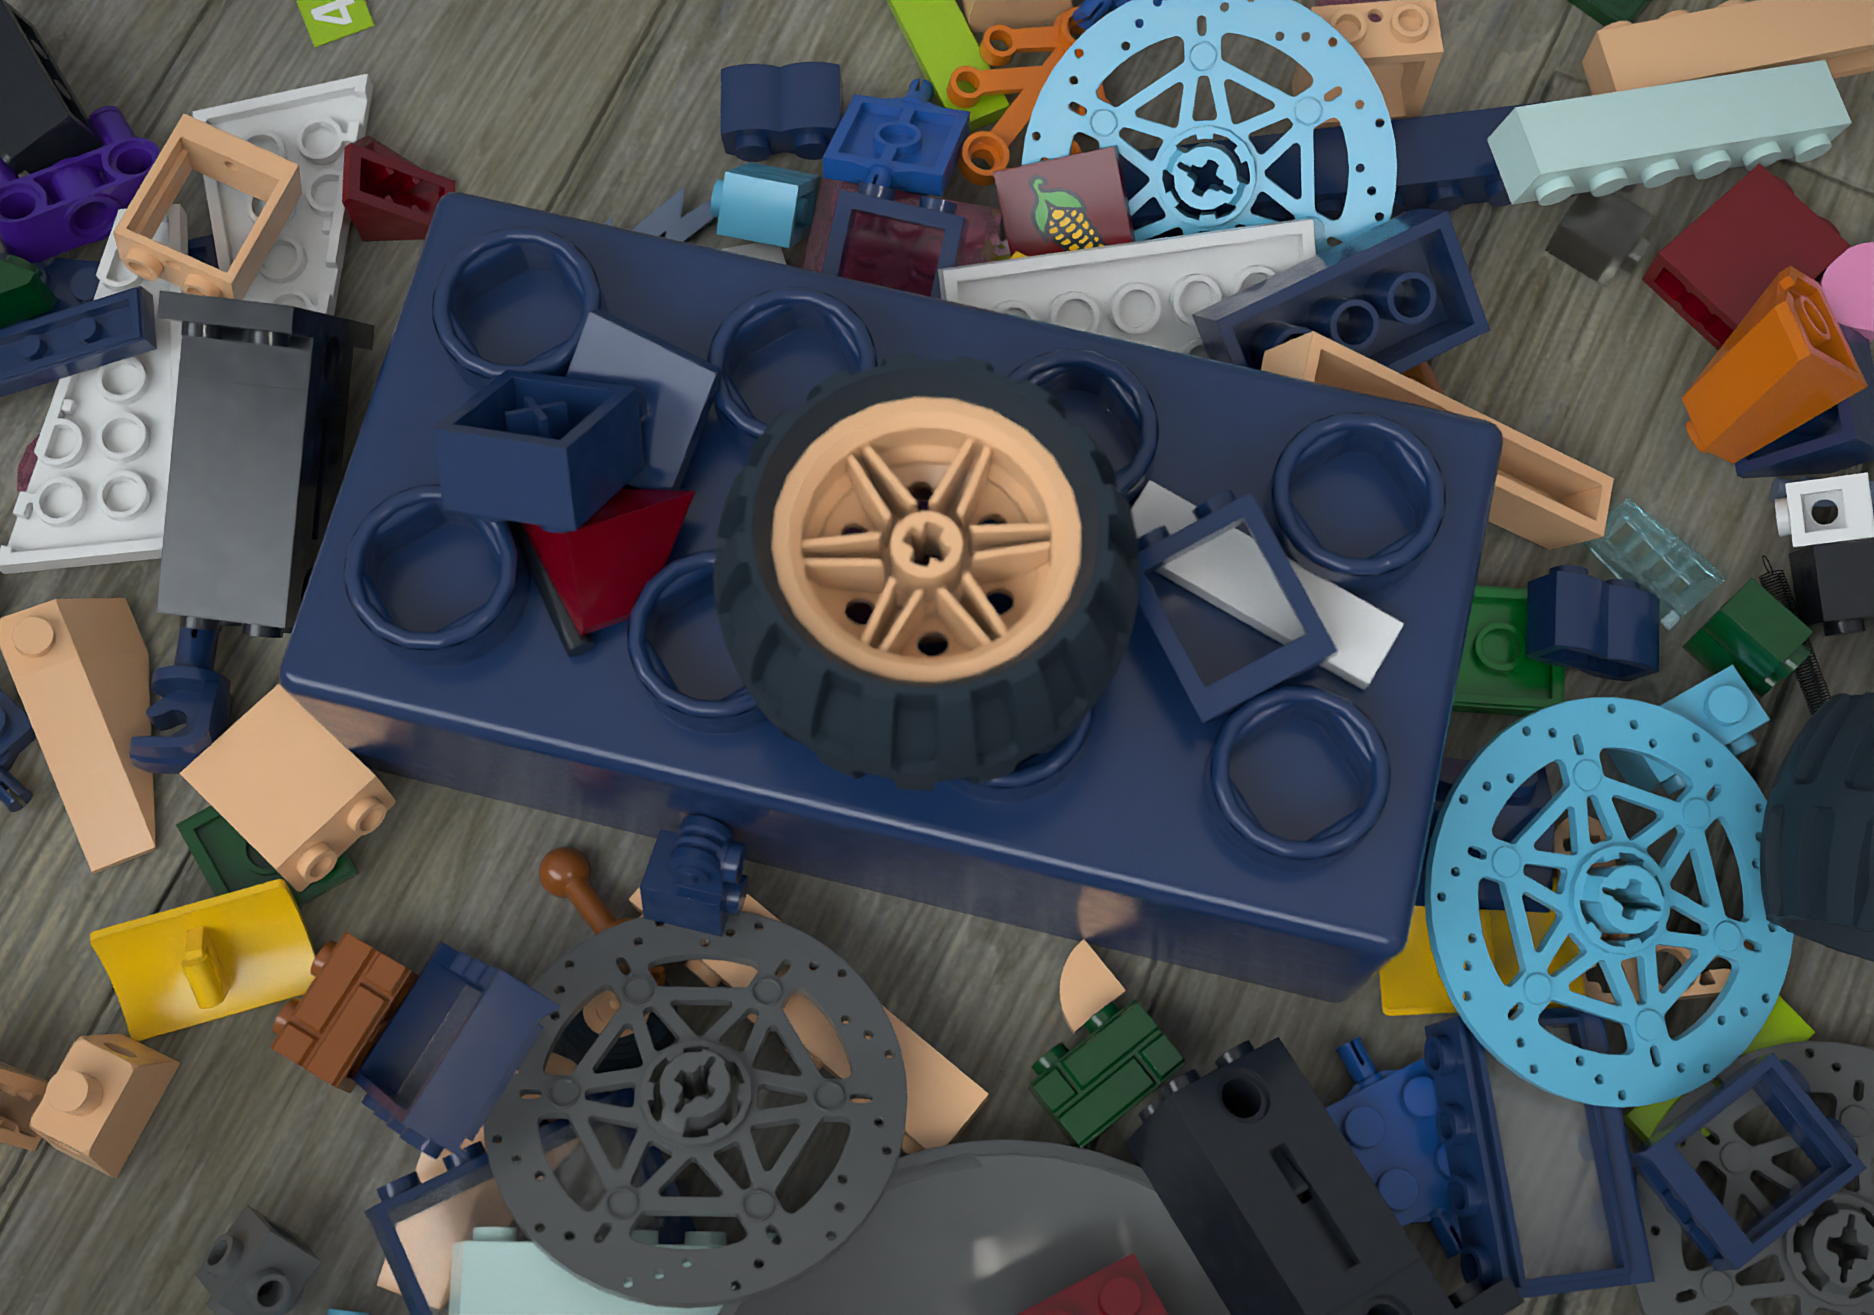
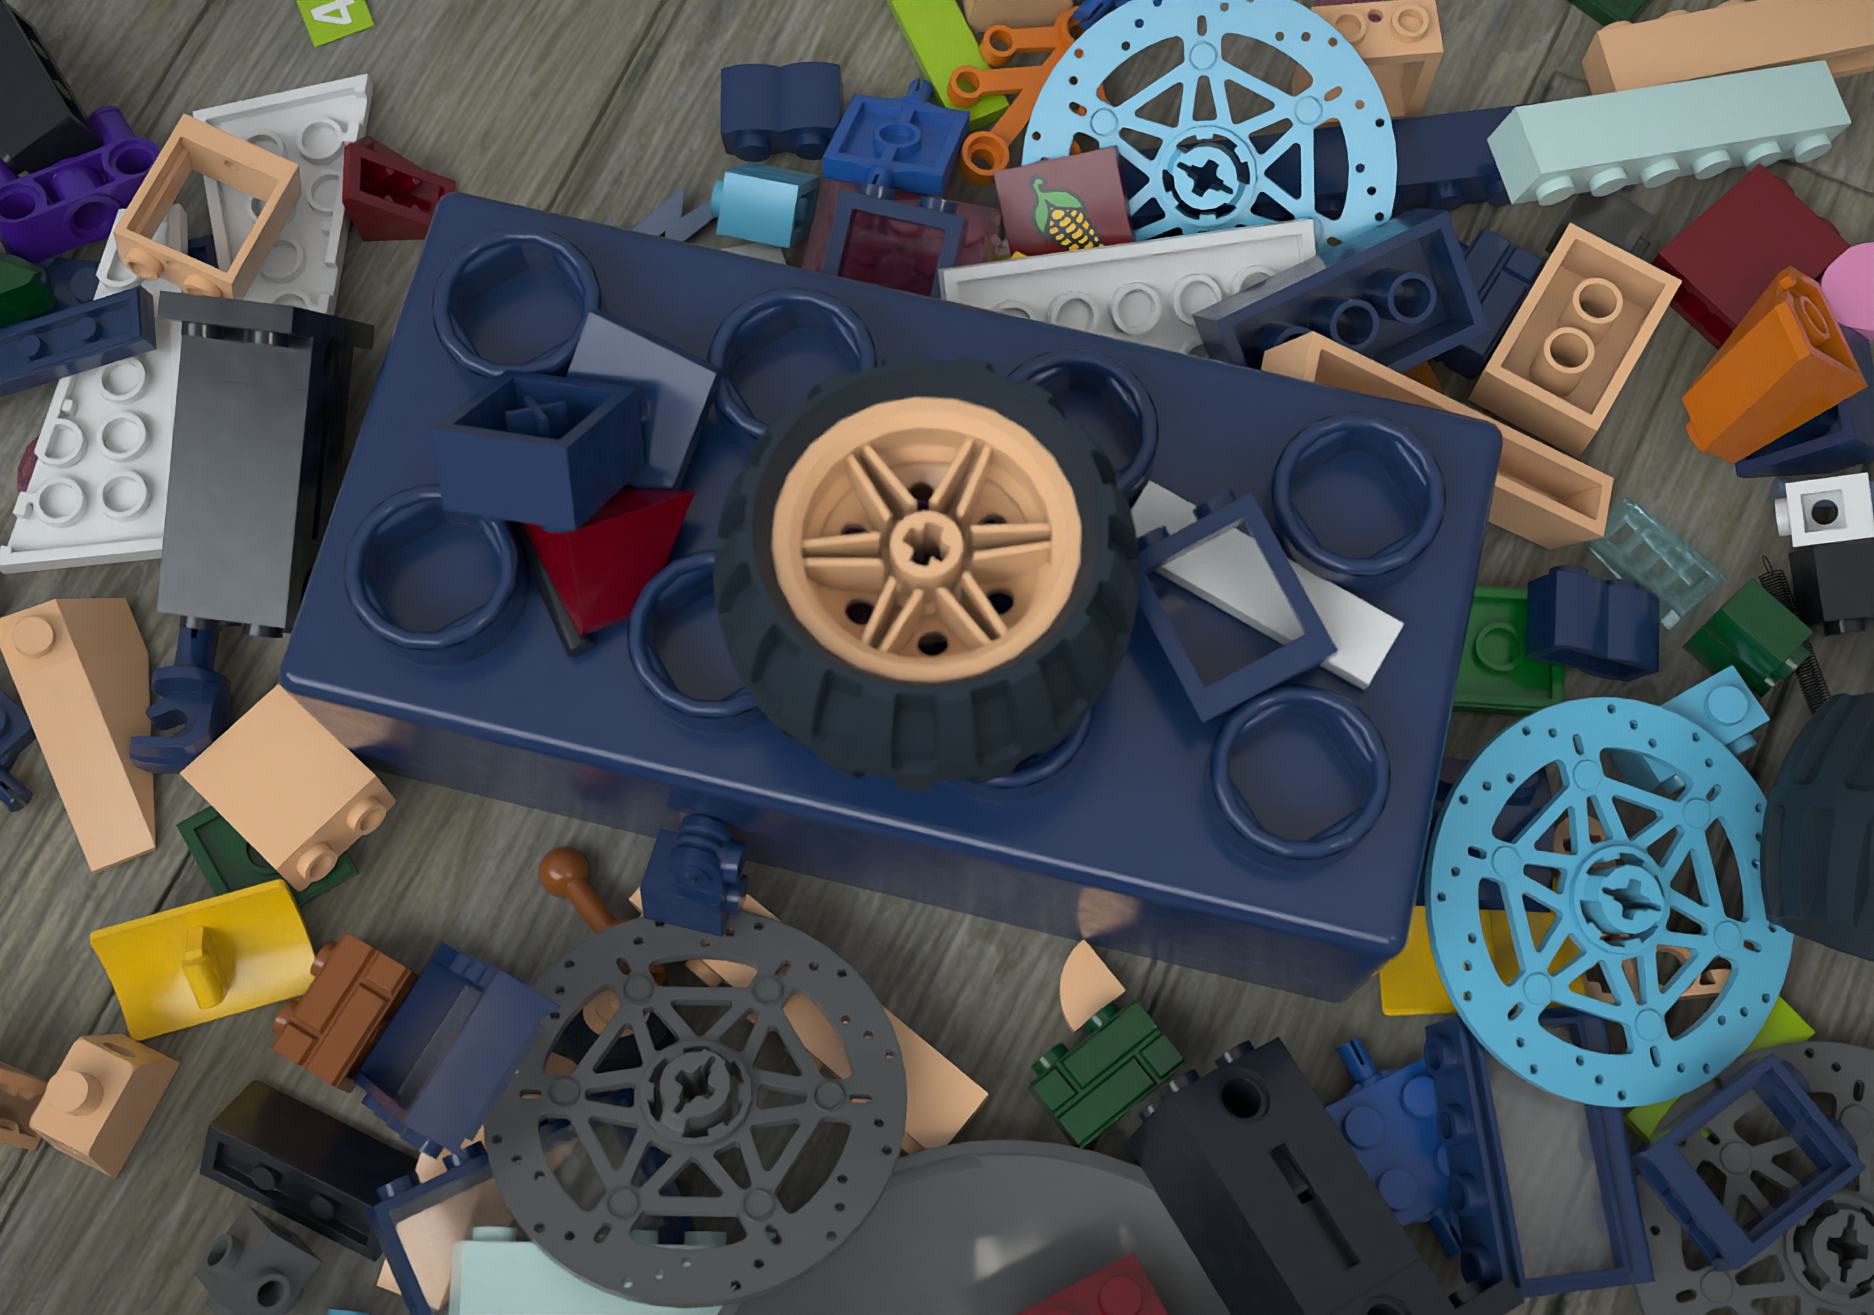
none -> black panel [199,1080,418,1262]
none -> dark blue brick [1432,228,1545,380]
none -> light nougat brick [1468,223,1682,458]

